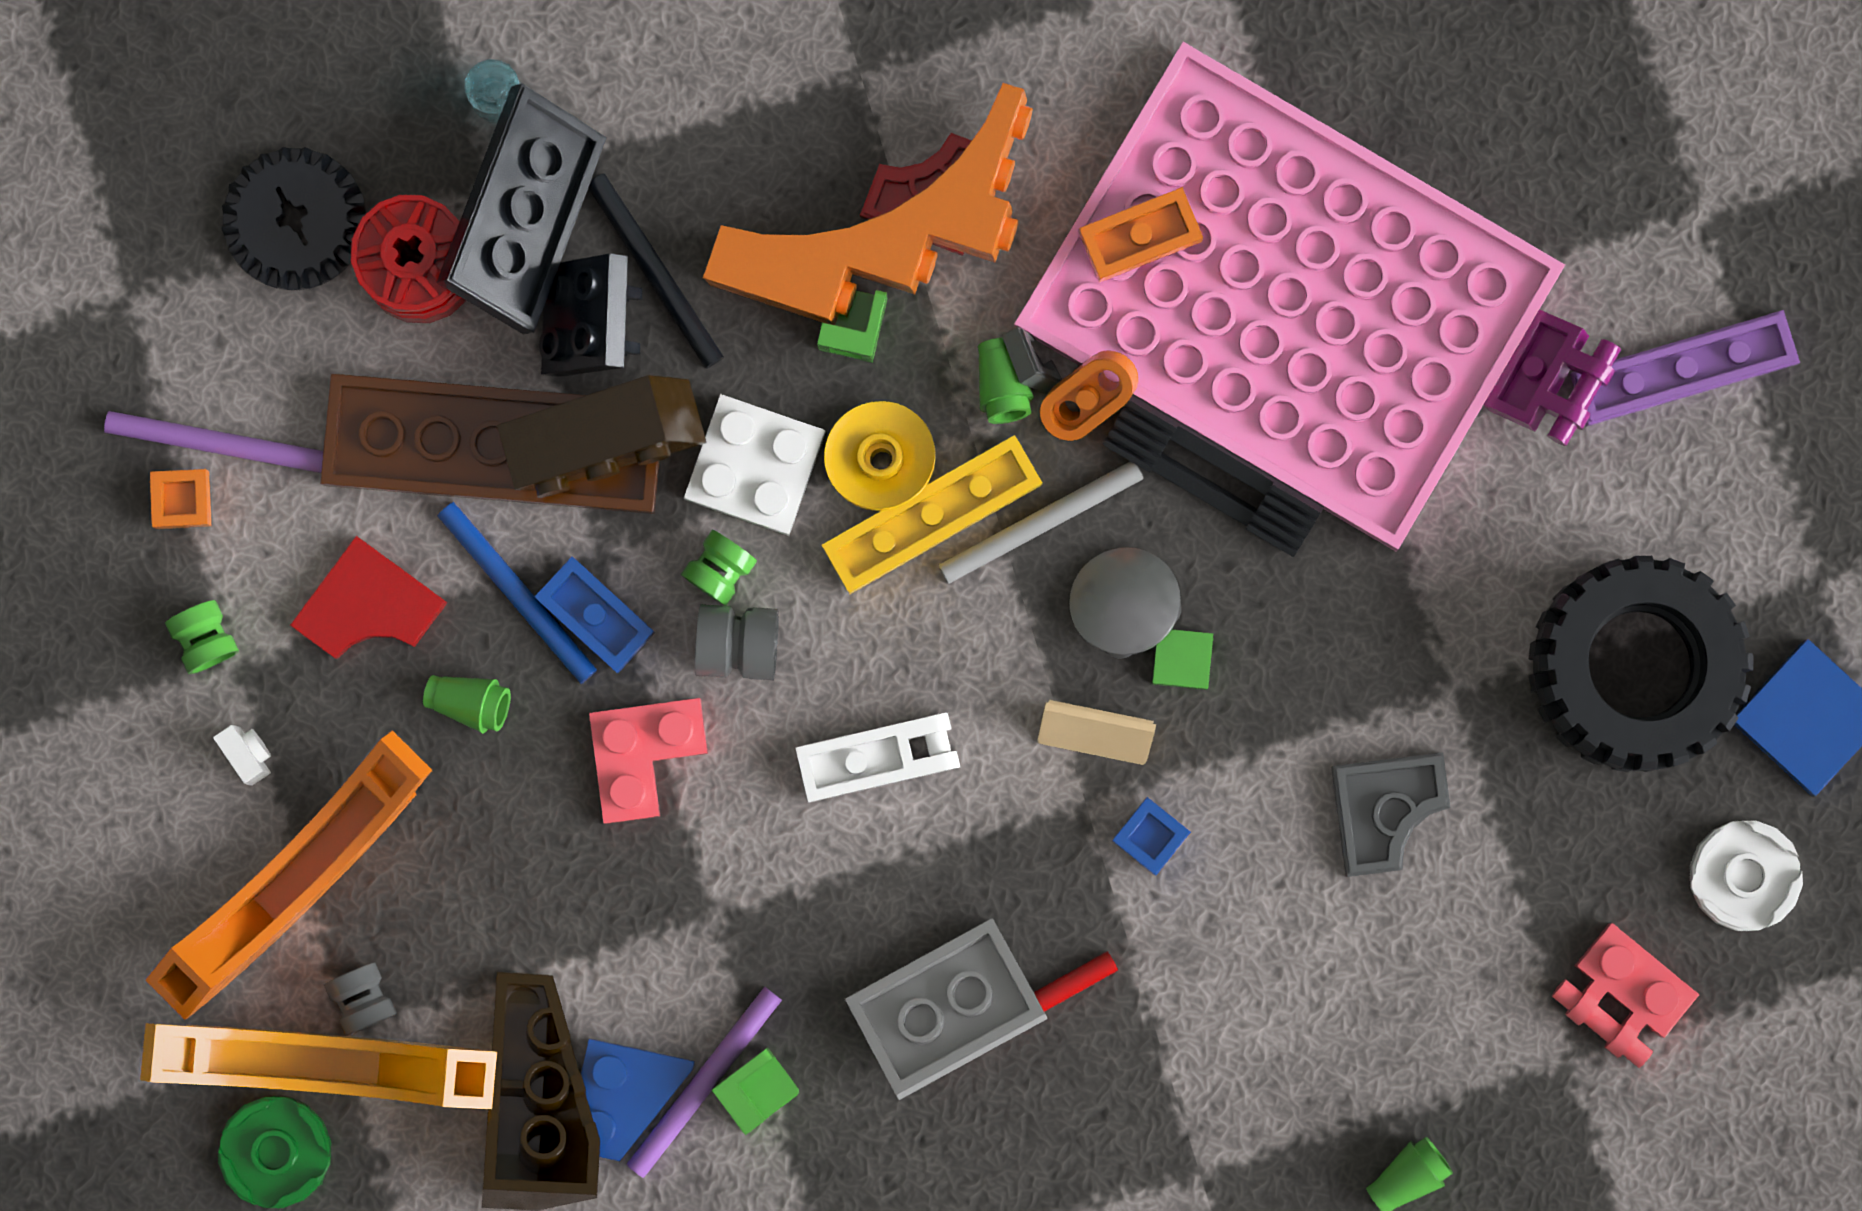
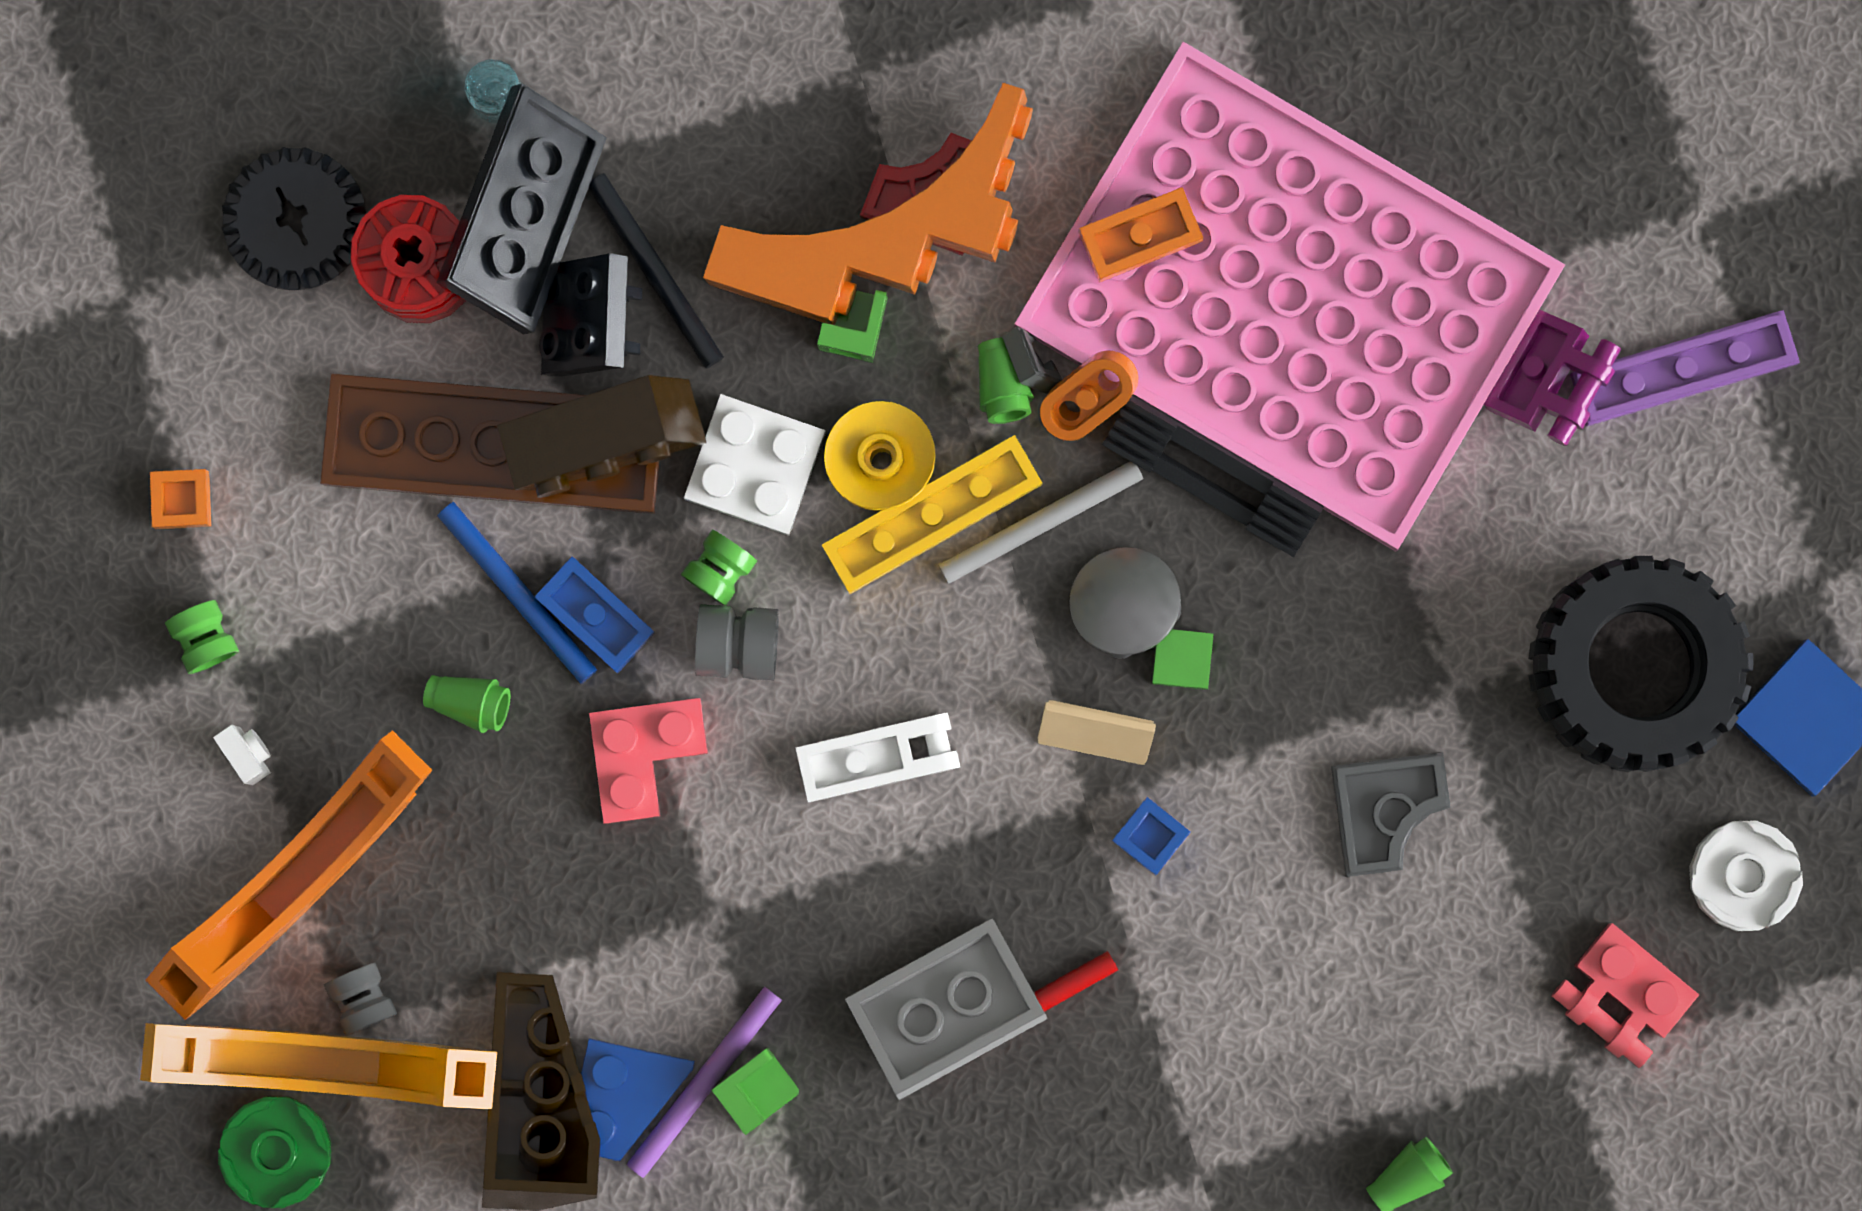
medium lavender bar [104,411,323,473] -> none
red tile [290,536,448,659] -> none

